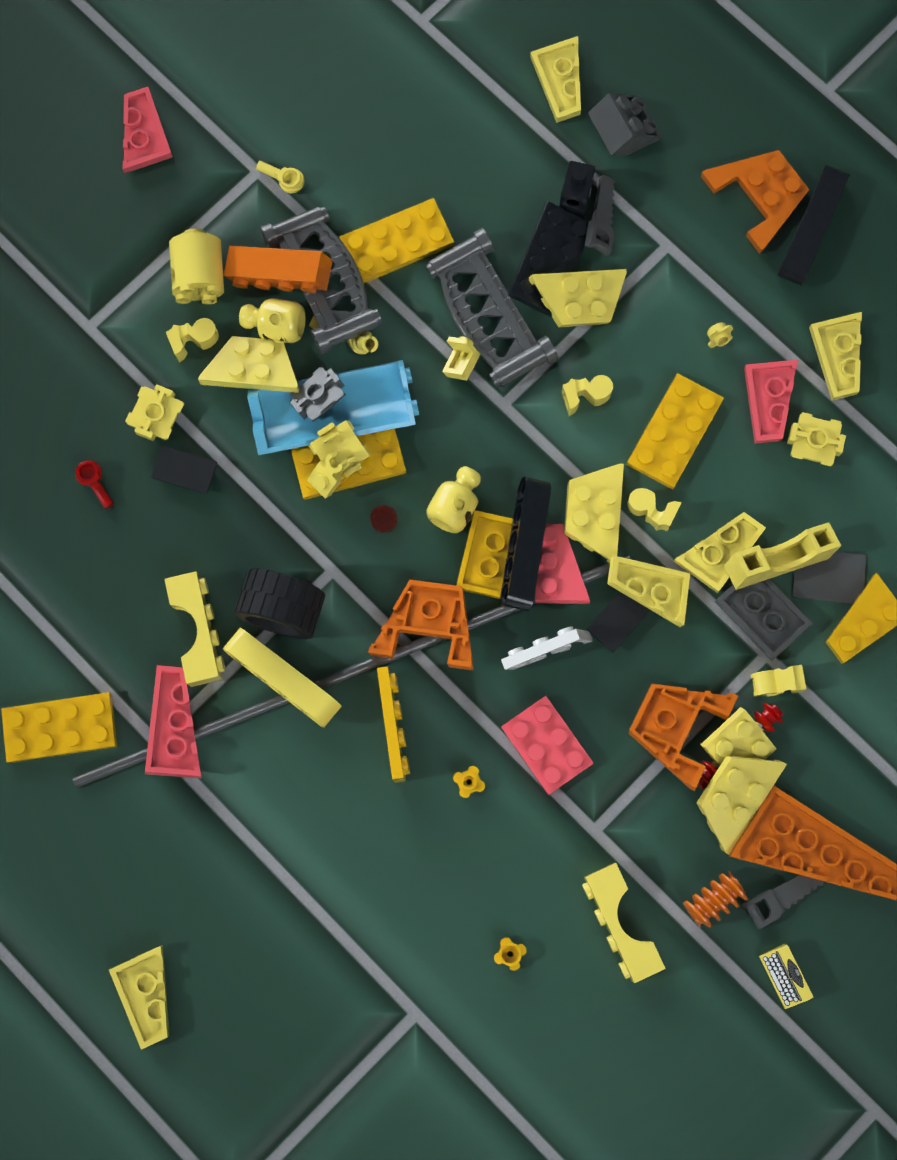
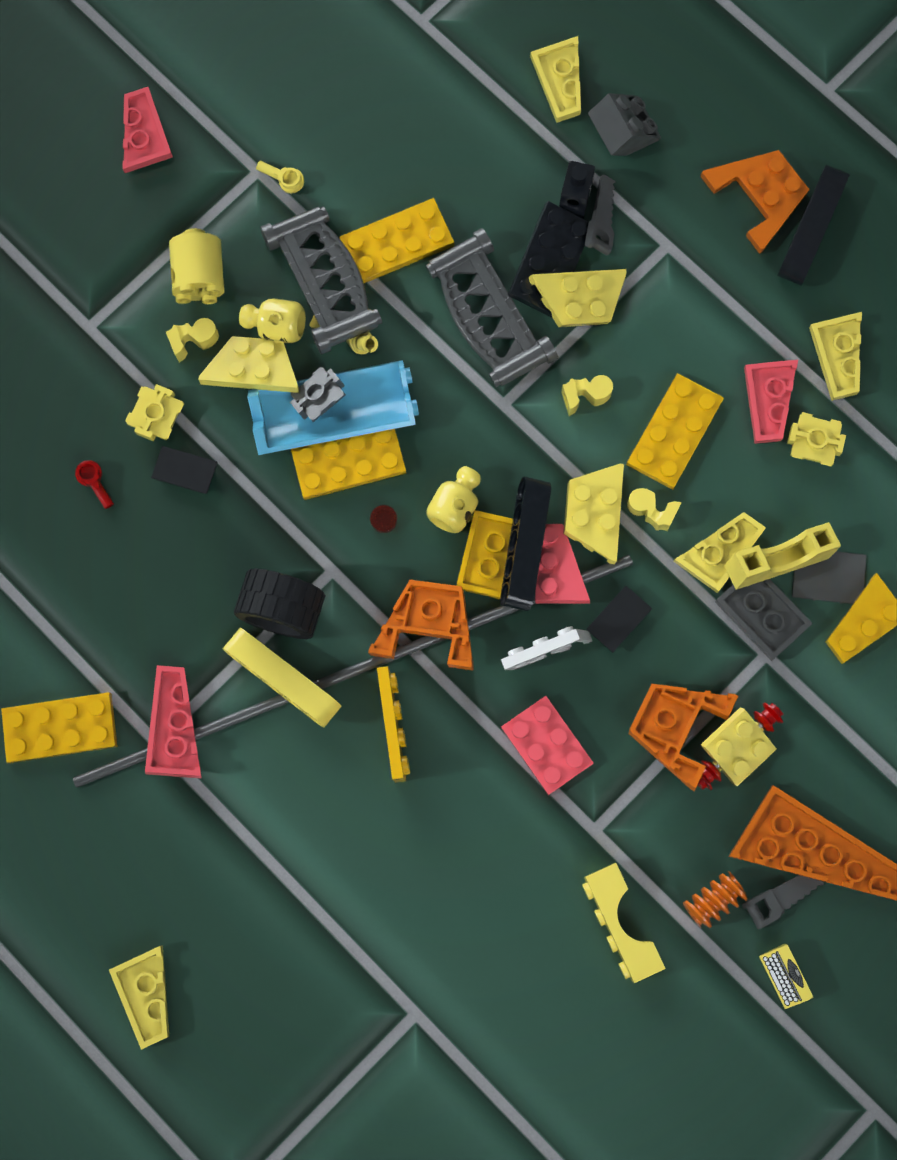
light yellow arch [165,571,225,687] -> none
orange brick [223,246,333,293] -> none
light yellow plate [307,450,348,499] -> none
light yellow piece [309,420,371,478] -> none
light yellow bracket [442,336,481,381] -> none
yellow plate [453,766,485,798] -> none
yellow plate [494,937,526,971] -> none
light yellow wing [607,556,690,627] -> none
light yellow wing [696,756,787,855] -> none
light yellow plate [707,322,733,348] -> none
light yellow leg [750,665,806,697] -> none

